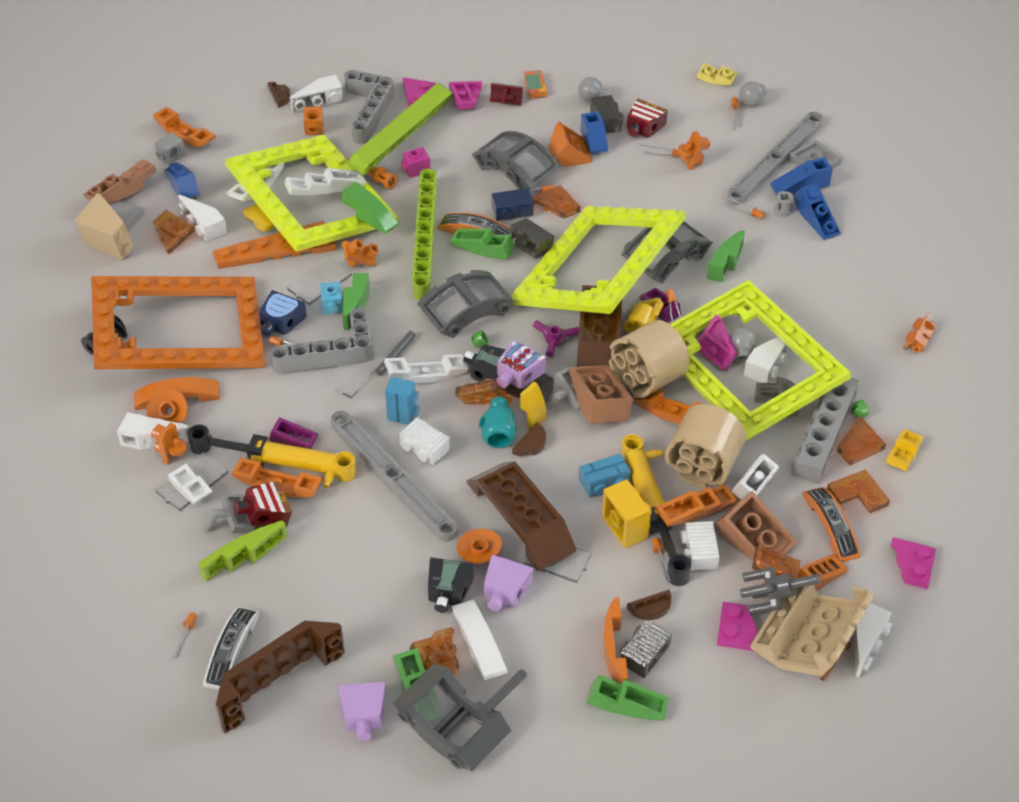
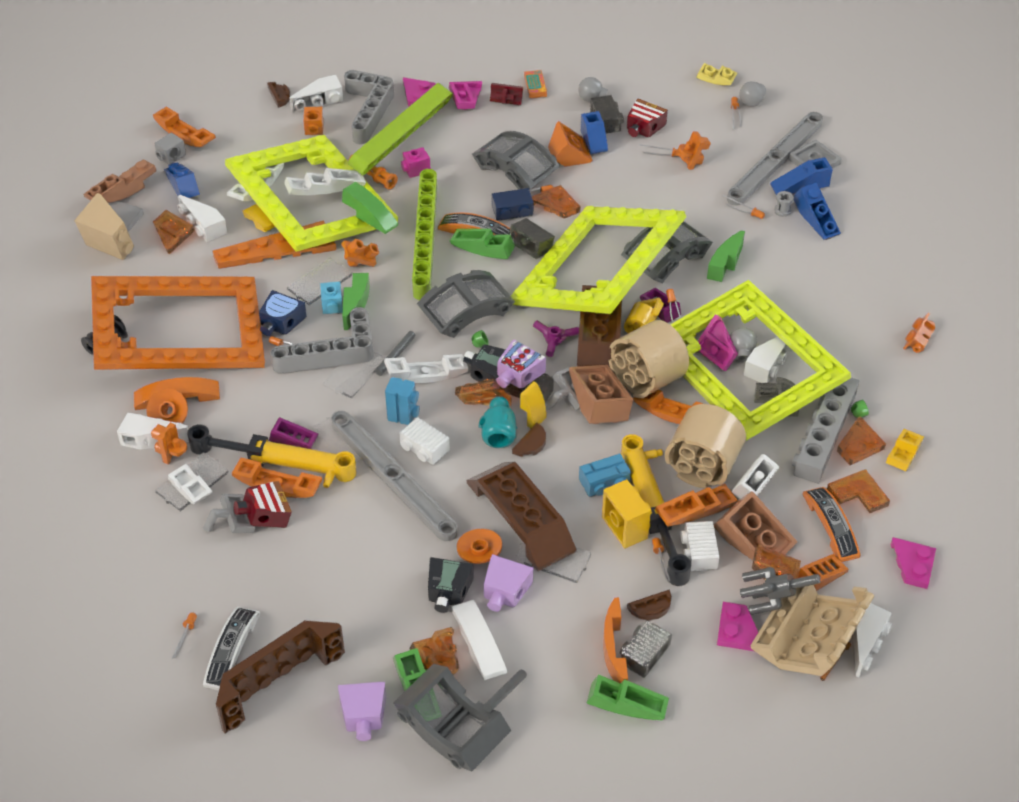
lime slope [198,521,287,581] -> none

